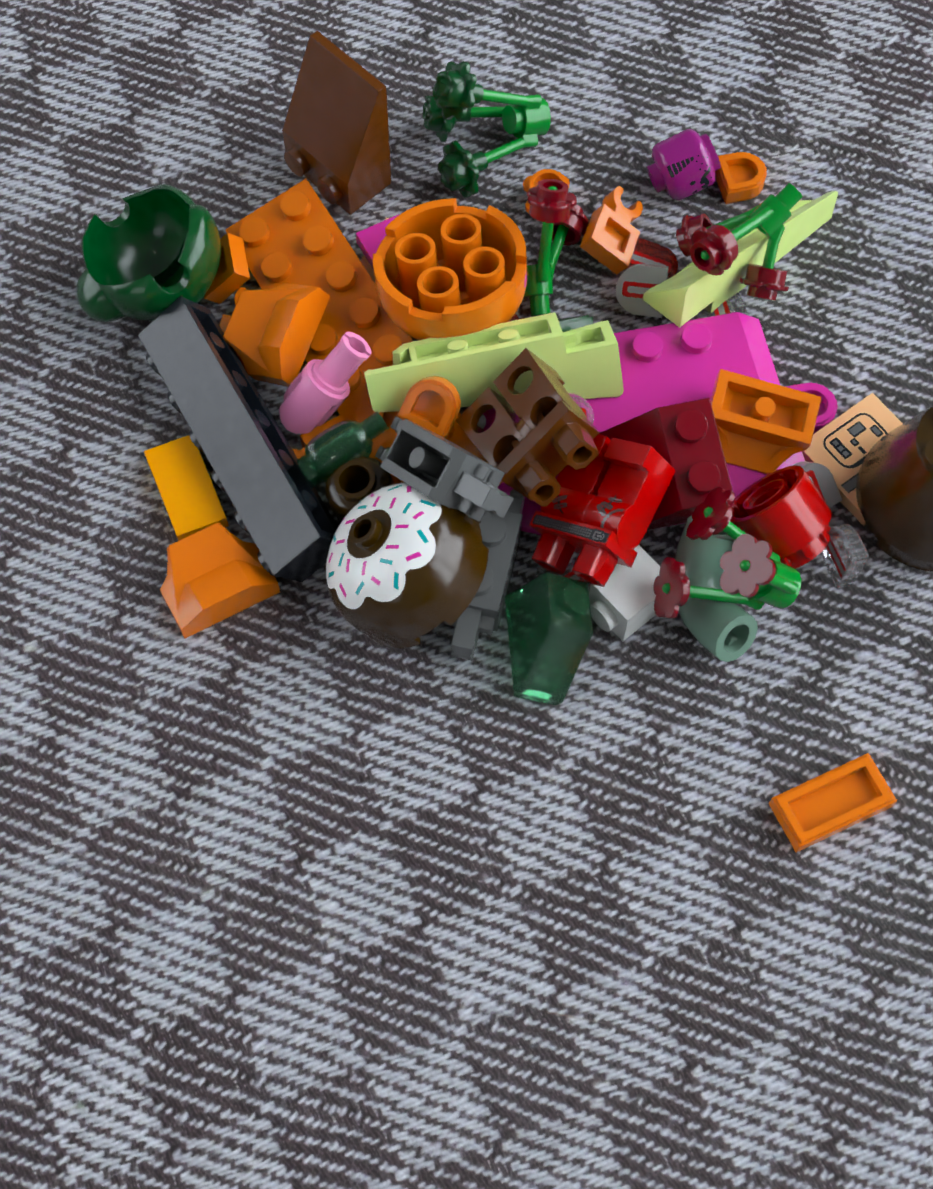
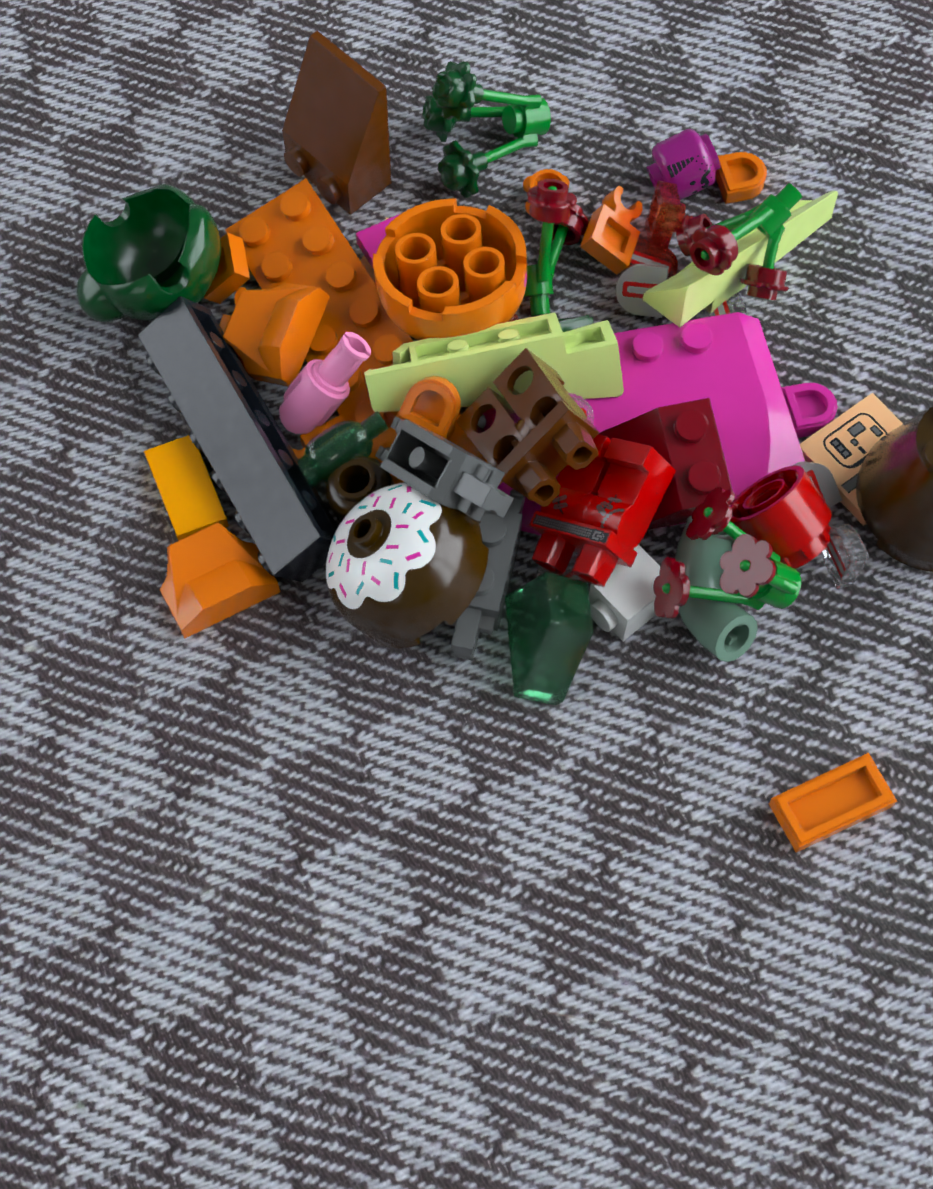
orange slope [710,369,822,475] -> none
none -> clear red plate [645,180,686,250]

